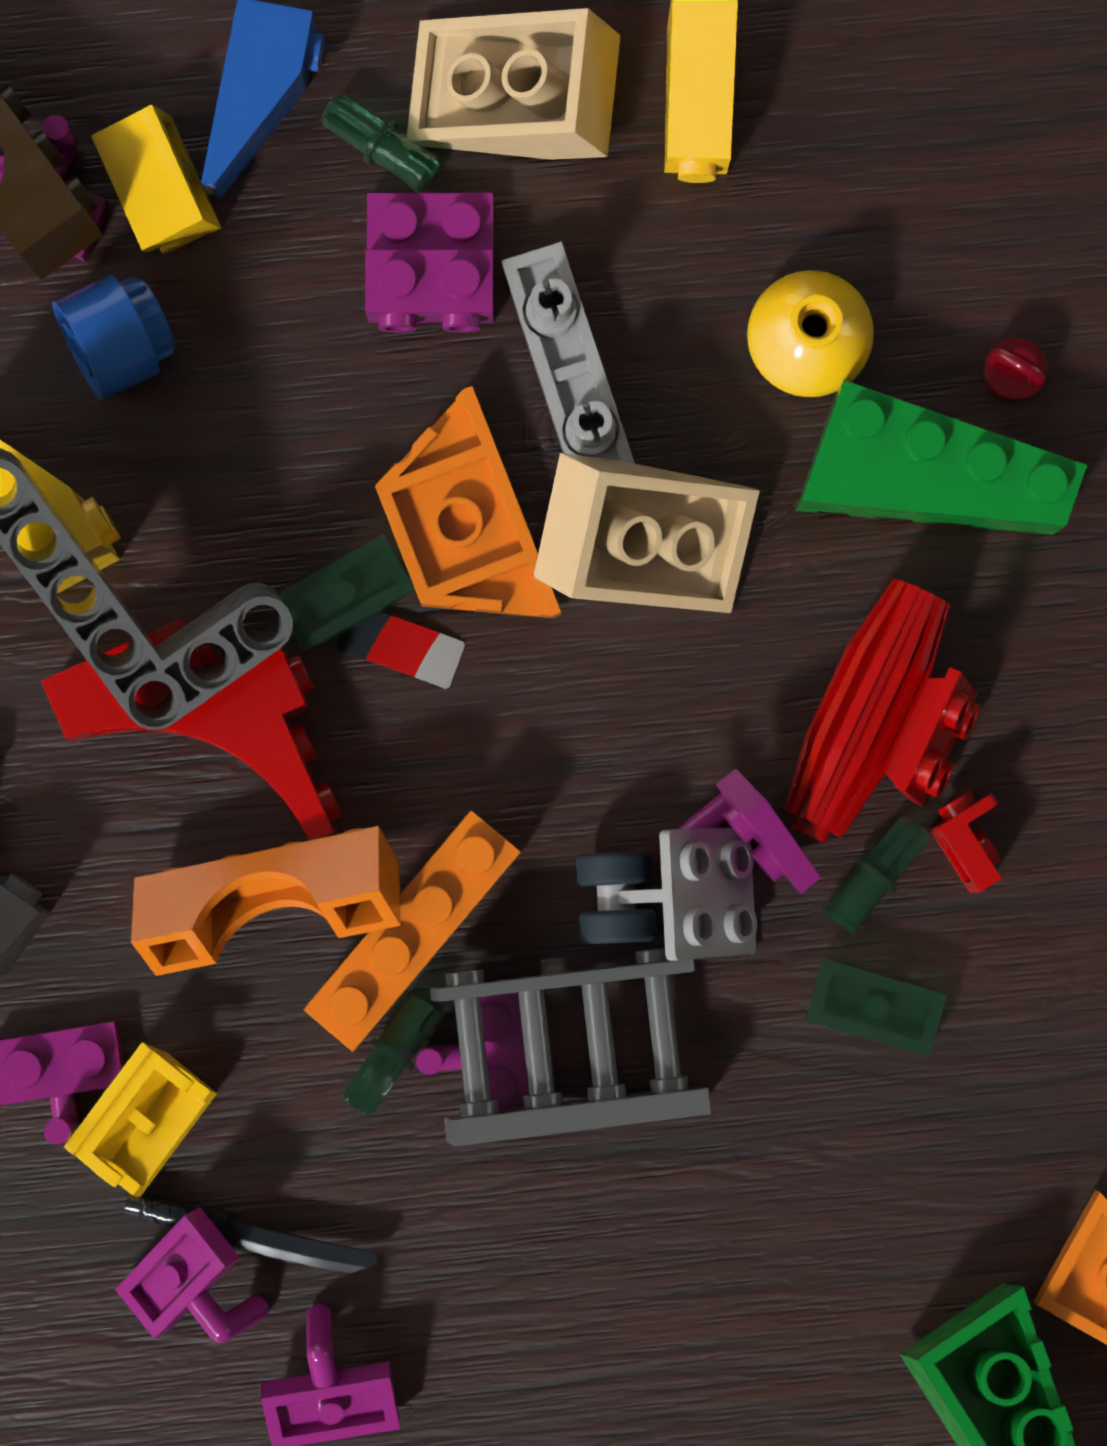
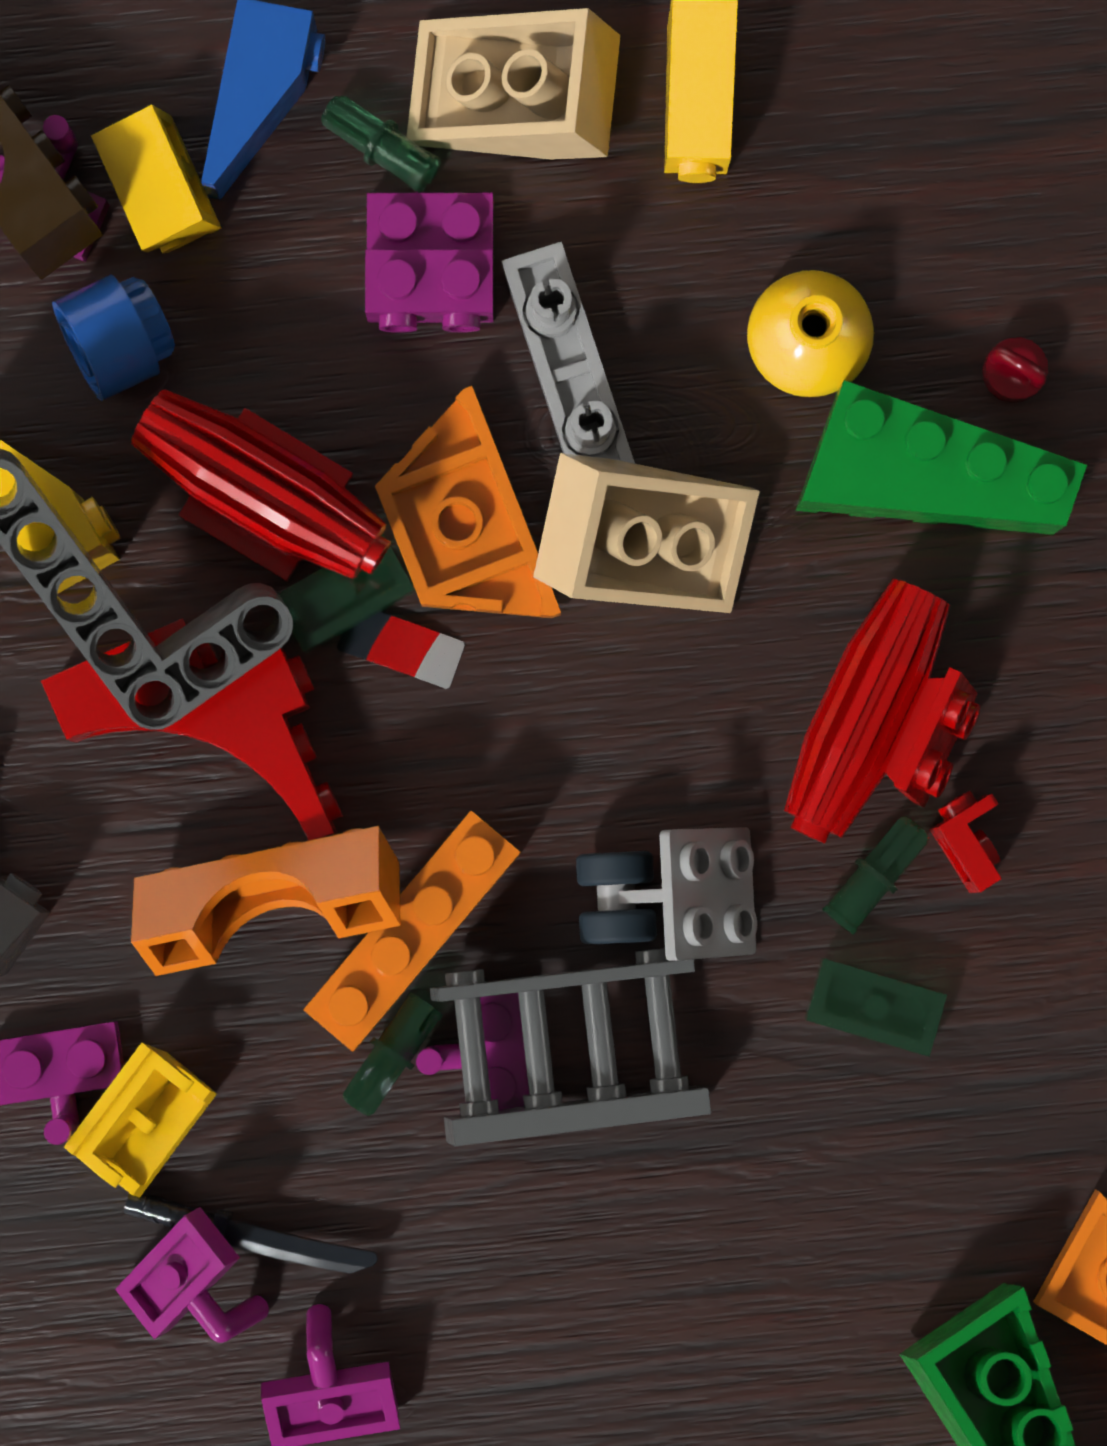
magenta plate [678,768,821,894] -> none
none -> red plate [131,389,391,582]

